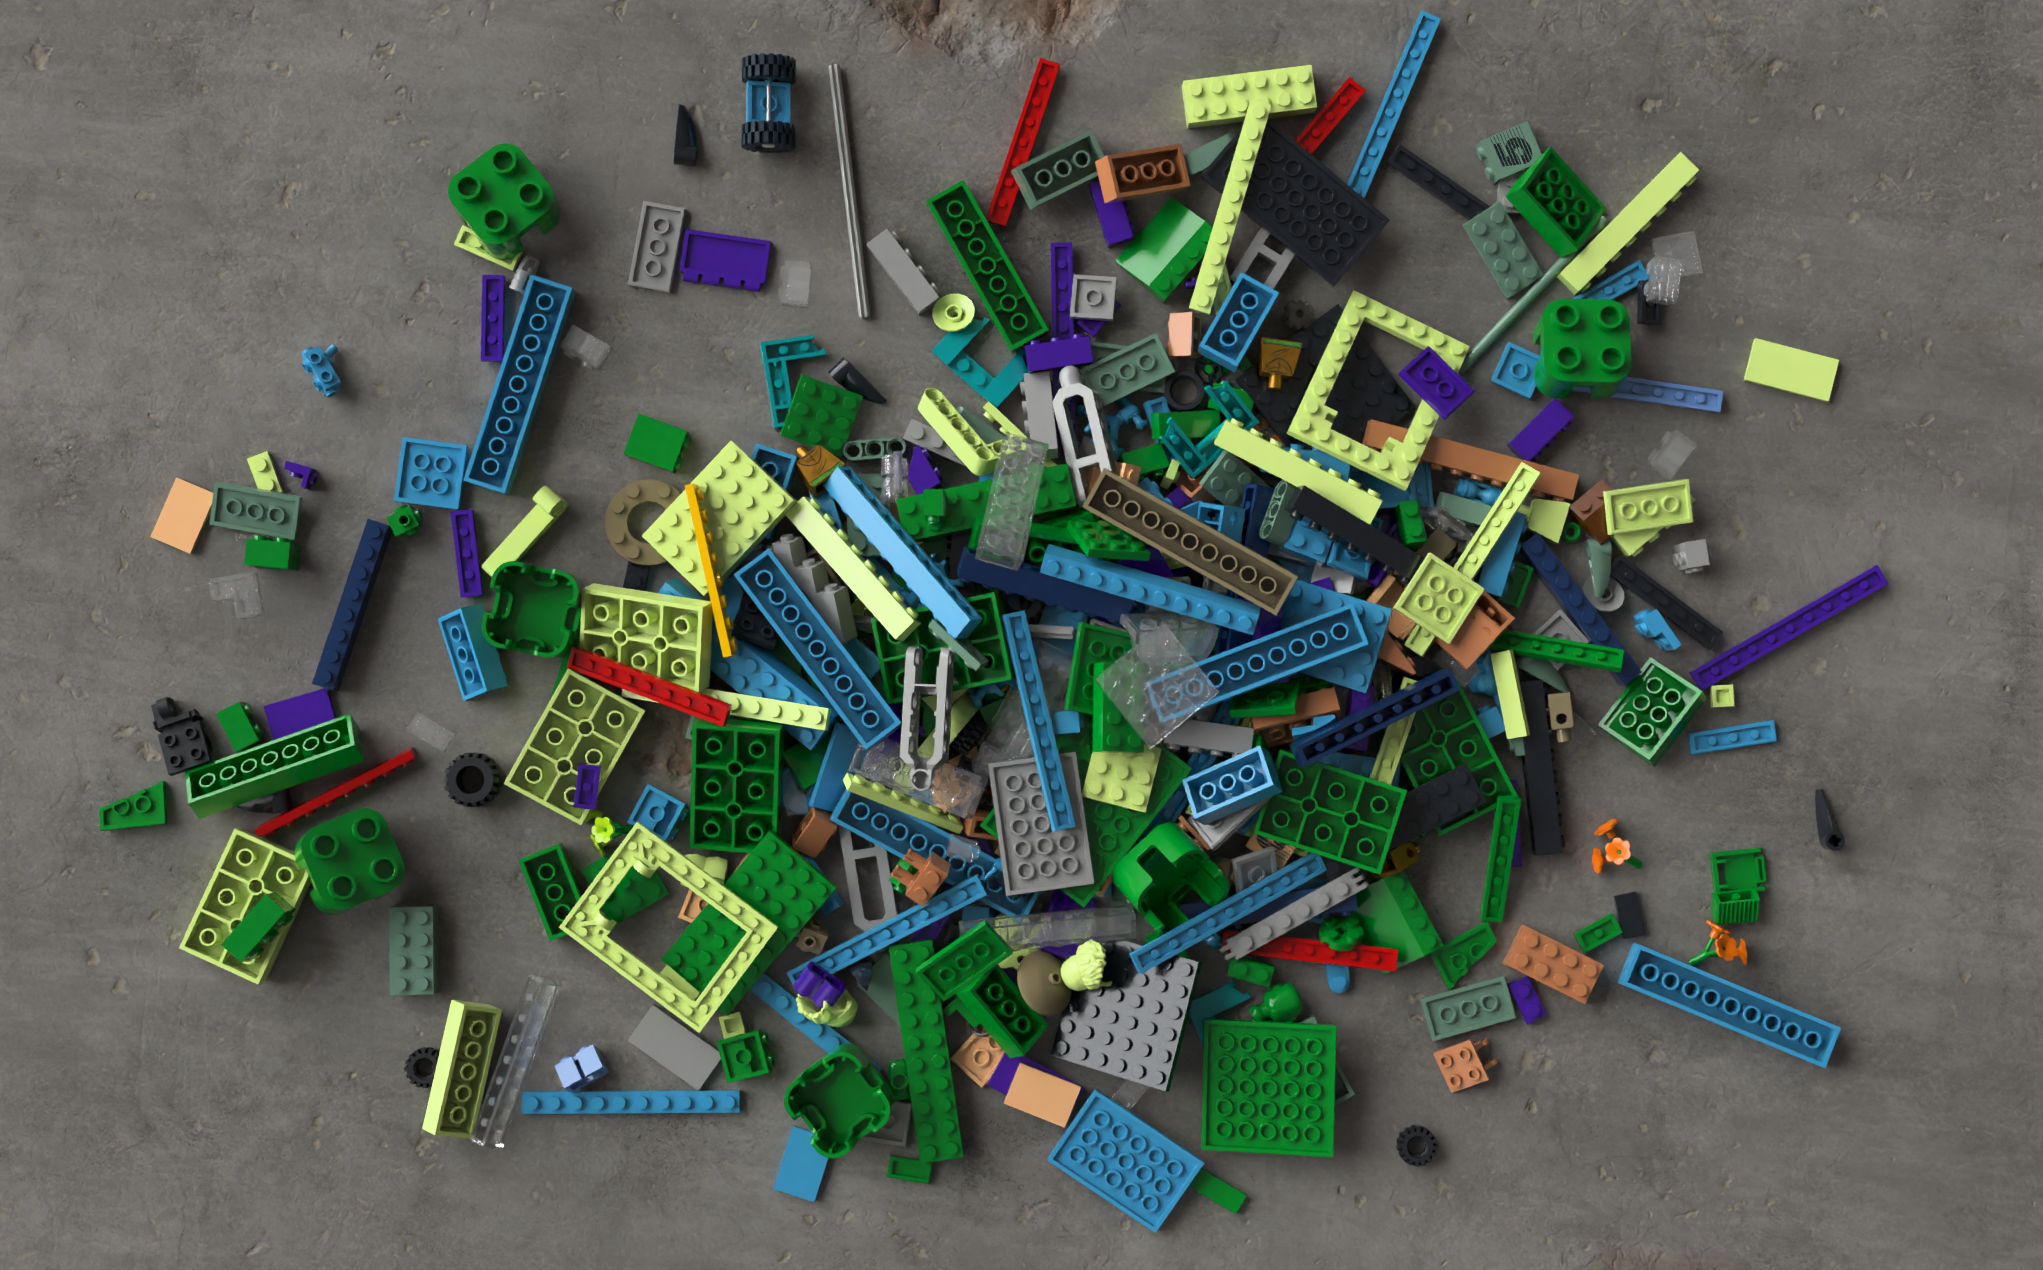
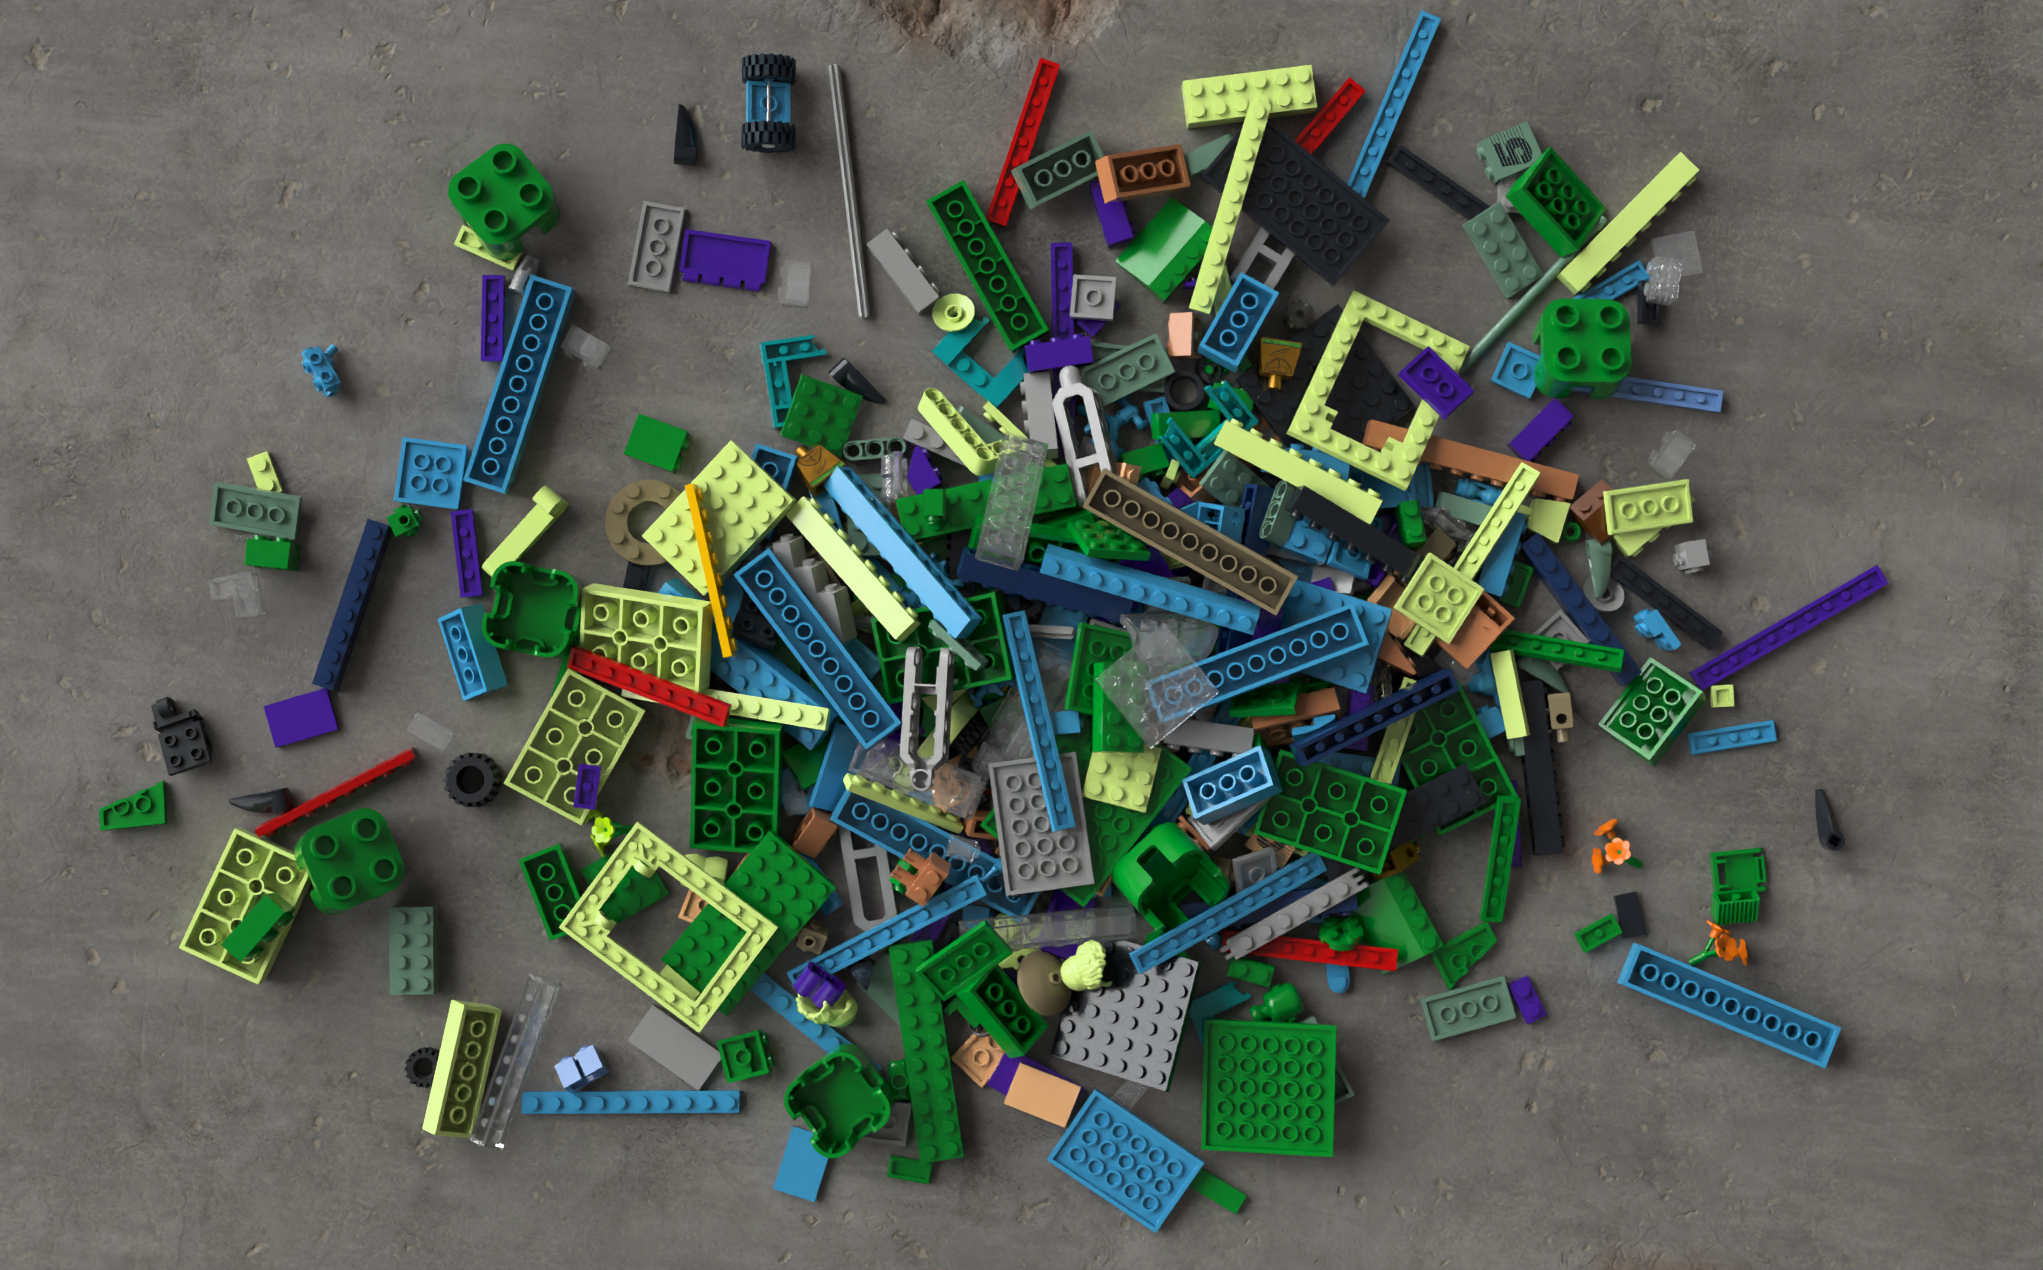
light nougat tile [150,477,213,554] -> none
green brick [185,714,365,819] -> none
green piece [216,702,264,752] -> none
dark purple bracket [284,461,317,490] -> none
dark azure plate [627,784,689,843] -> none
yellowish green plate [719,1011,746,1039] -> none
black tyre [1396,1125,1438,1167] -> none
nougat plate [1433,1038,1498,1093] -> none
nougat brick [1502,924,1604,1004] -> none
yellowish green tile [1743,338,1839,402] -> none

